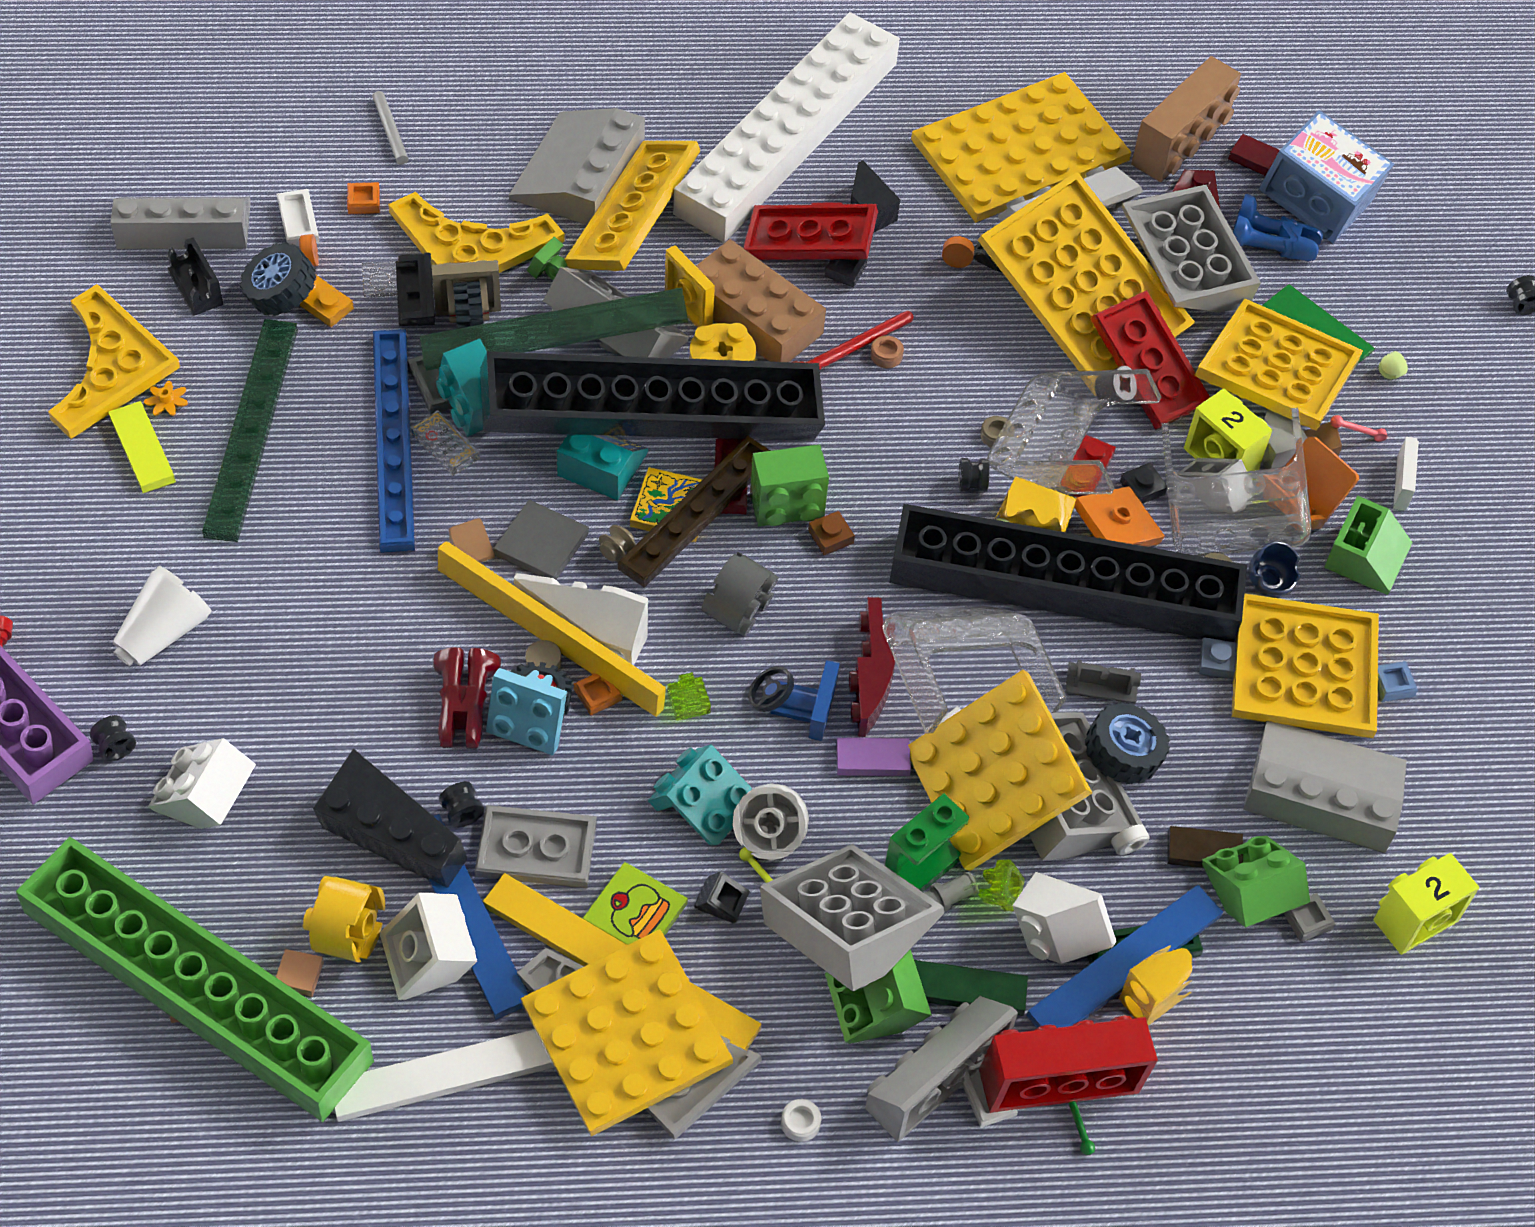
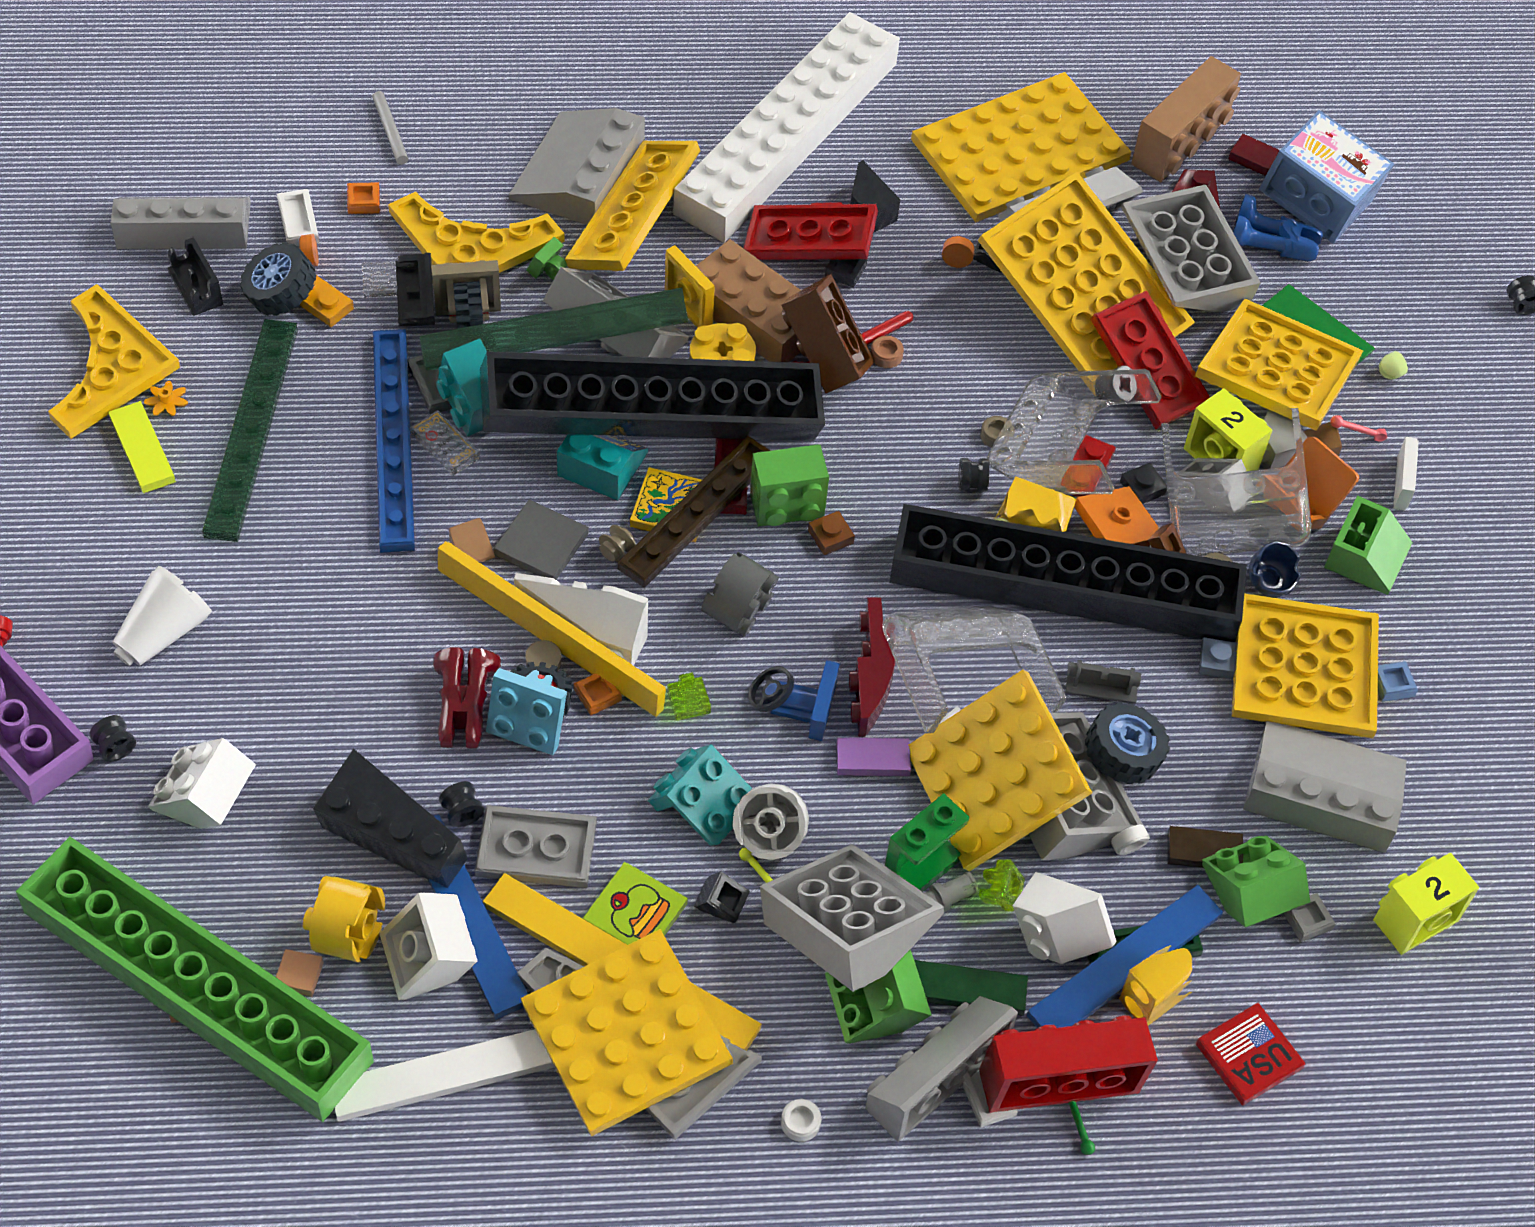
none -> reddish brown slope [781,274,875,394]
none -> reddish brown plate [1148,523,1187,554]
none -> red tile [1195,1002,1306,1106]

